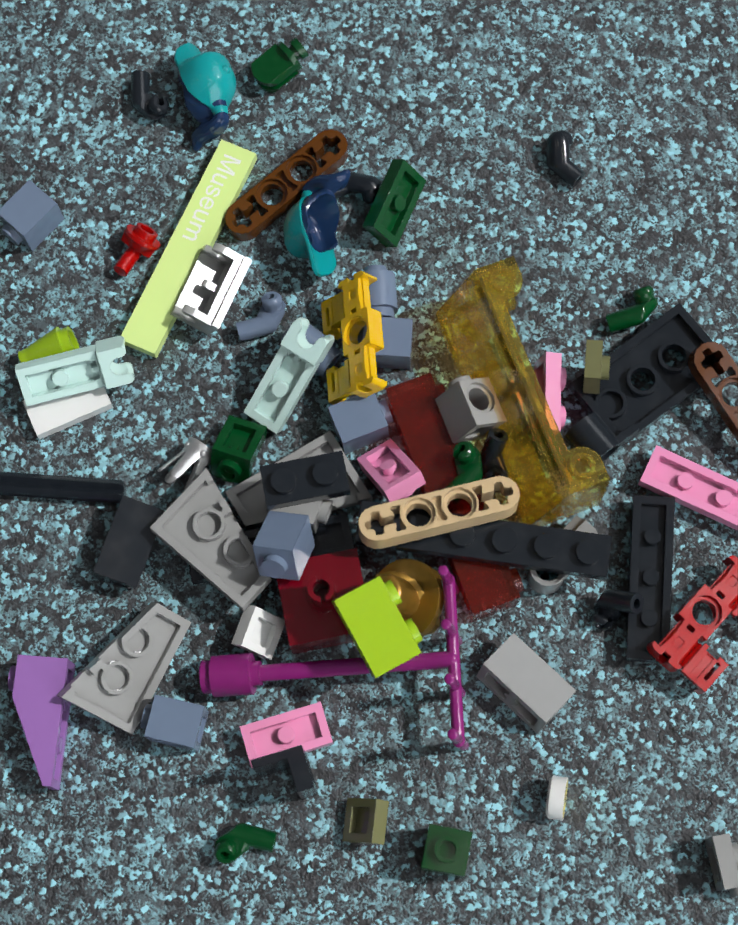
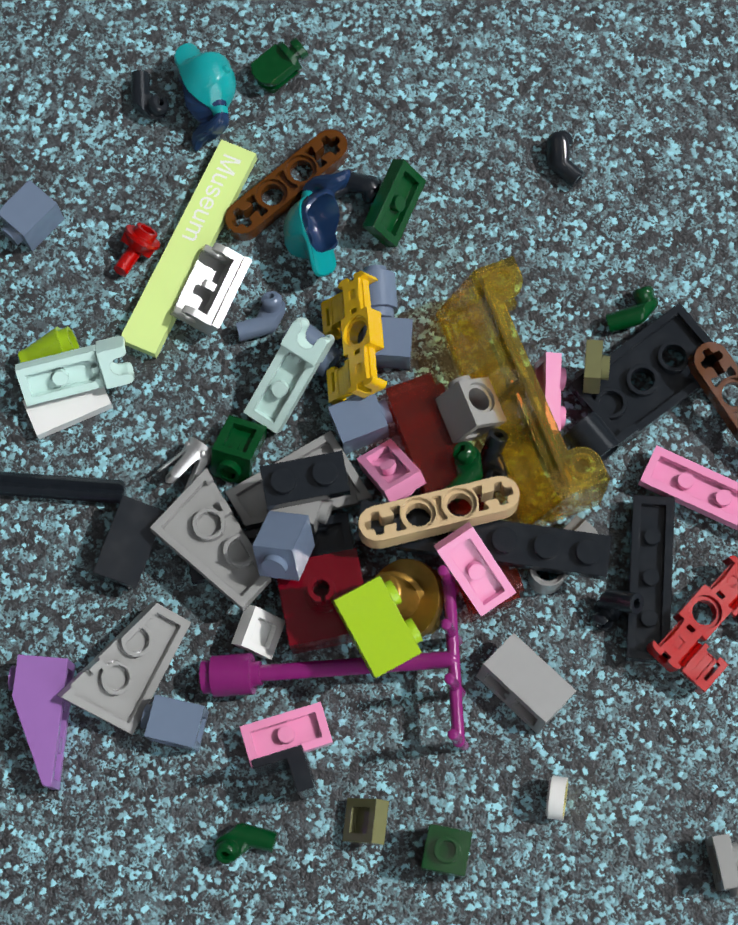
none -> bright pink plate [433,522,516,616]

